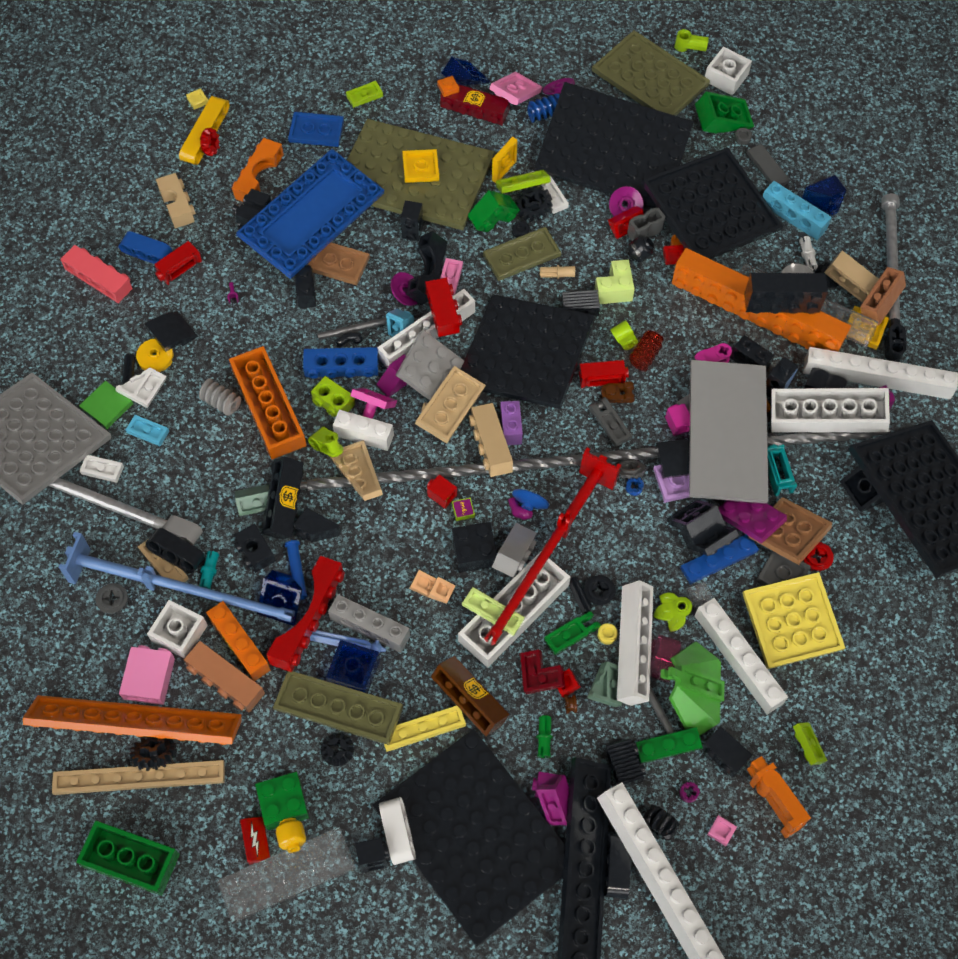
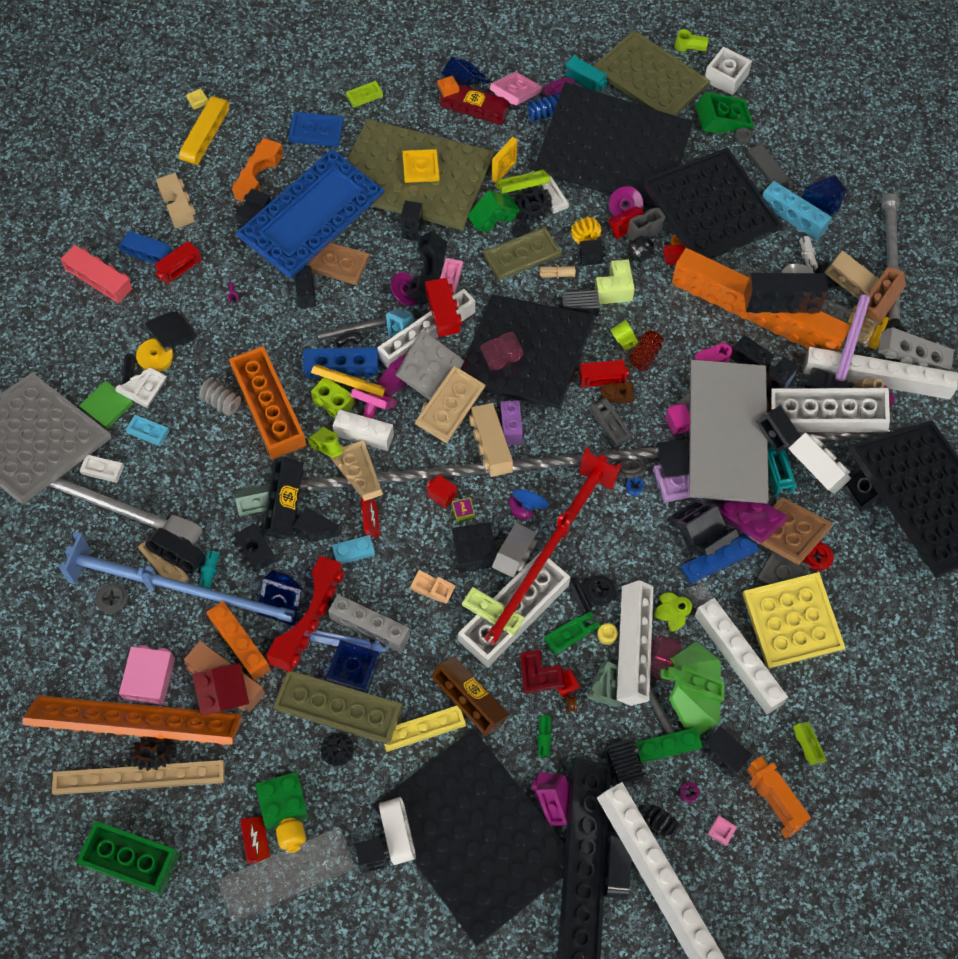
white brick [147,600,208,658] -> none
red gear [200,128,221,156] -> none
blue pin [284,540,308,600] -> none
none -> dark red slope [192,663,249,716]
none -> yellow tile [311,364,386,397]
none -> medium azure plate [332,535,375,564]
none -> red slope [361,497,380,538]
none -> clear pink brick [480,332,524,370]
none -> teal window [564,55,608,92]
none -> yellow gear [571,216,601,244]
none -> black brick [579,239,606,266]
none -> black brick [755,405,801,453]
none -> white brick [788,432,852,494]
none -> lavender axle [835,294,870,381]
none -> tan axle [853,378,884,388]
none -> light grey brick [878,327,954,371]

